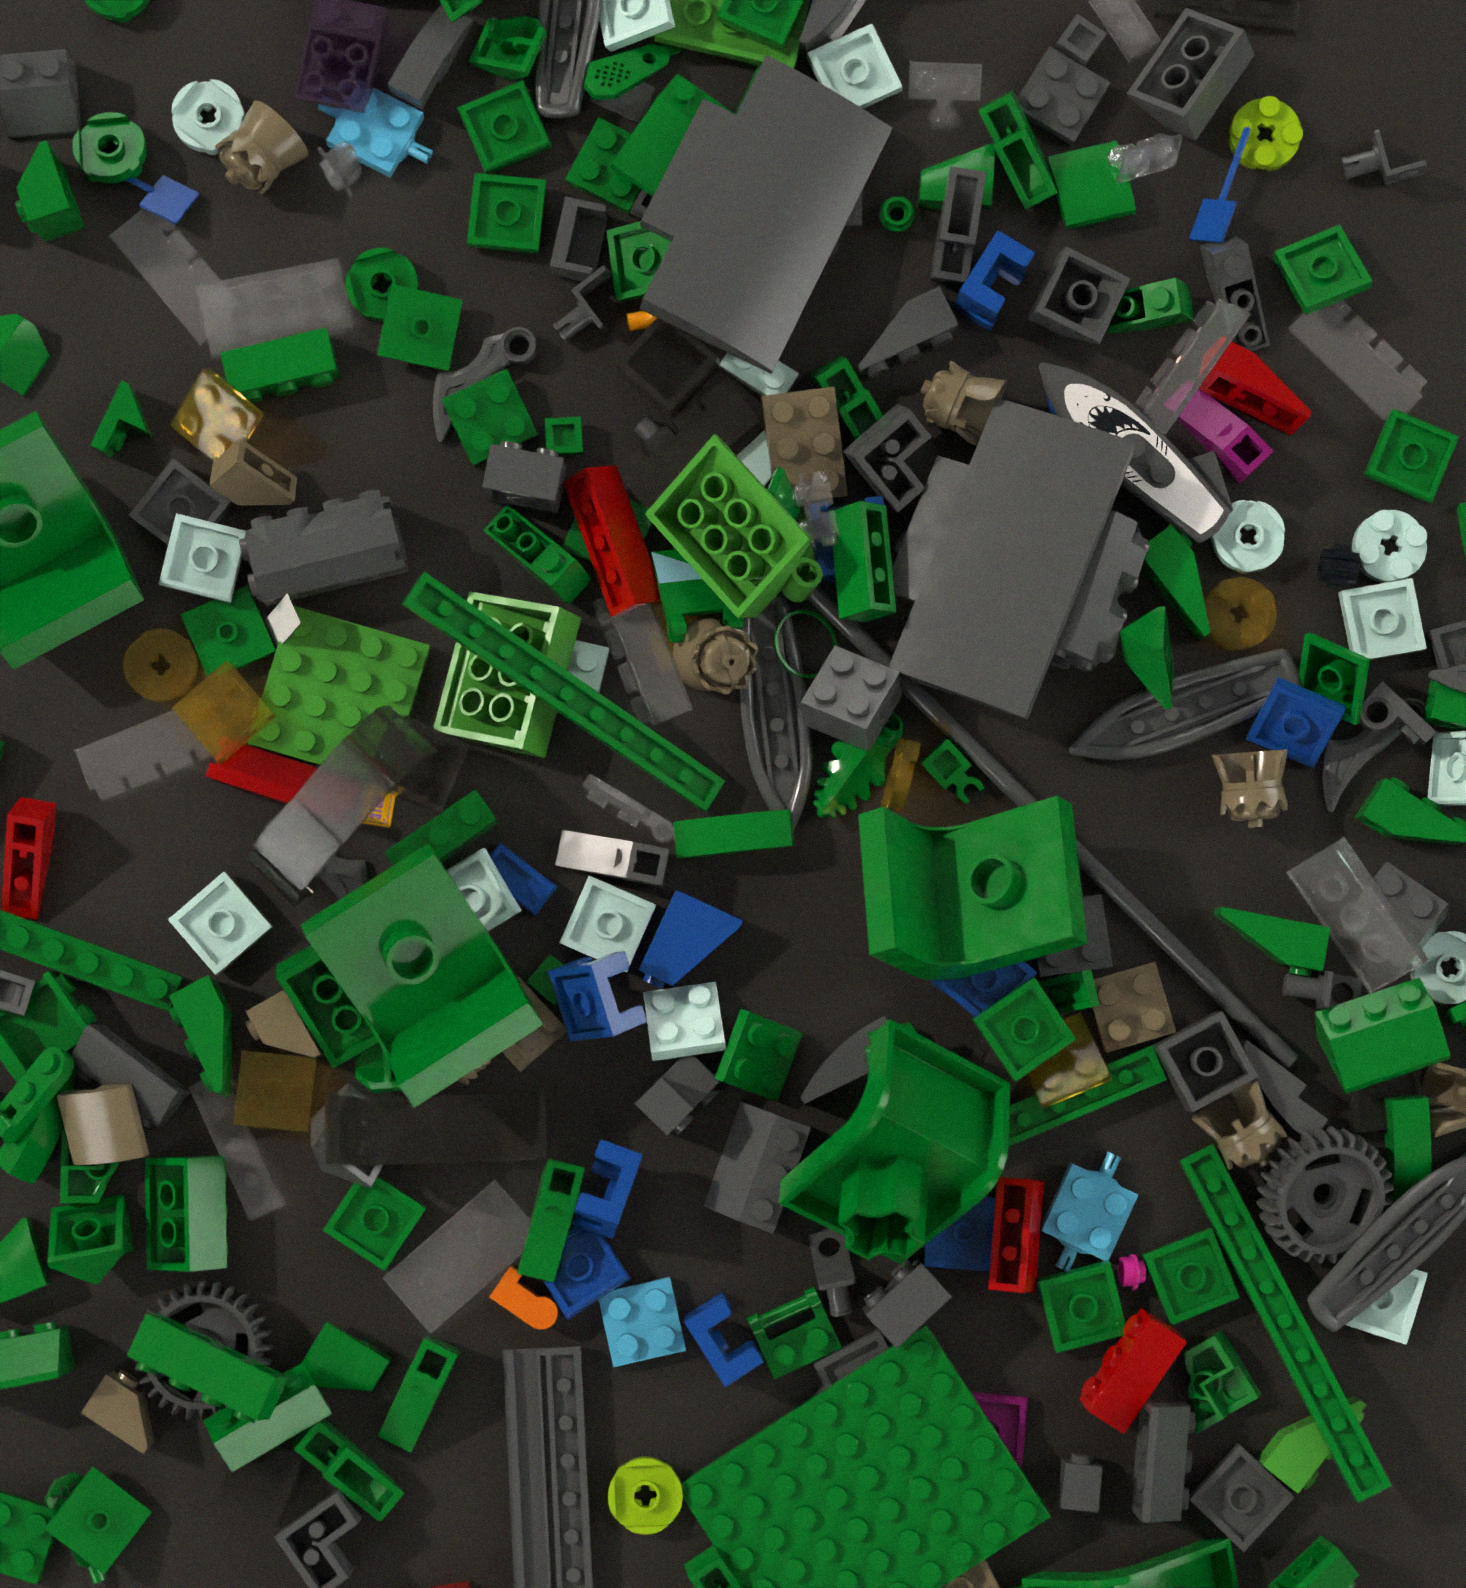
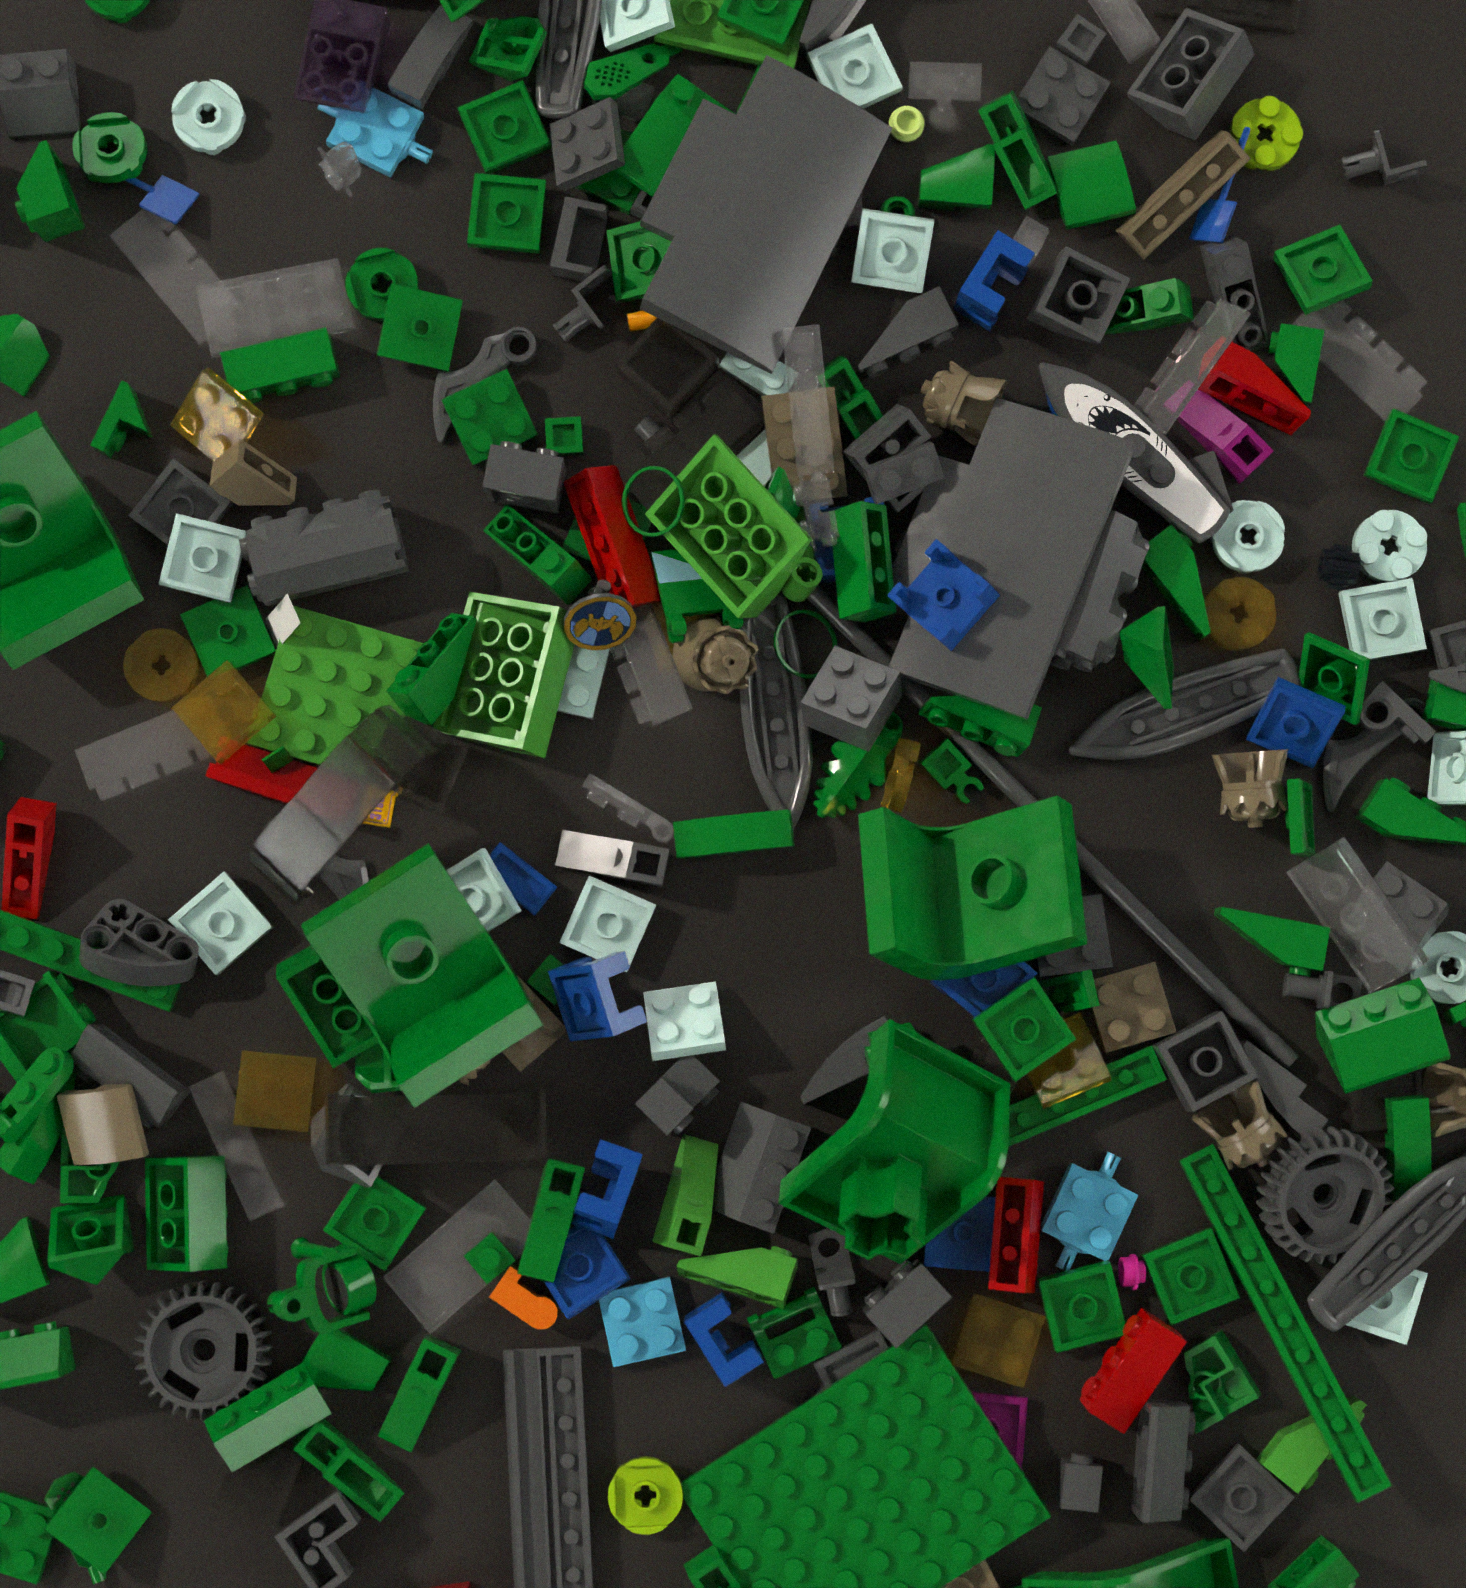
dark tan slope [81,1370,155,1454] -> none
green brick [127,1313,289,1424] -> none
green slope [169,975,233,1098] -> none
dark tan hat [215,100,308,195] -> none
dark tan slope [245,990,324,1058] -> none
green brick [384,789,499,865] -> none
green plate [402,572,725,811] -> none
blue slope [639,890,743,990] -> none
green plate [715,1009,803,1102] -> none
dark grey slope [930,166,986,285] -> none
clear hinge [1107,133,1182,183] -> none
none -> dark grey beam [79,899,199,986]
none -> green window [262,746,294,774]
none -> green piece [267,1237,377,1334]
none -> green slope [386,613,477,725]
none -> green plate [464,1231,517,1284]
none -> dark grey plate [549,97,625,192]
none -> shield [564,580,636,650]
none -> green piece [622,466,685,537]
none -> bright green slope [652,1134,719,1256]
none -> bright green slope [677,1246,798,1309]
none -> clear plate [782,324,835,476]
none -> light aqua plate [851,208,934,293]
none -> dark grey plate [862,442,945,504]
none -> blue panel [887,539,1000,651]
none -> yellowish green plate [889,106,925,142]
none -> green slope [918,696,1042,757]
none -> clear yellow plate [952,1293,1045,1388]
none -> clear slope [1013,216,1050,268]
none -> dark tan slope [1115,130,1251,260]
none -> green slope [1268,323,1325,405]
none -> green plate [1285,779,1316,857]

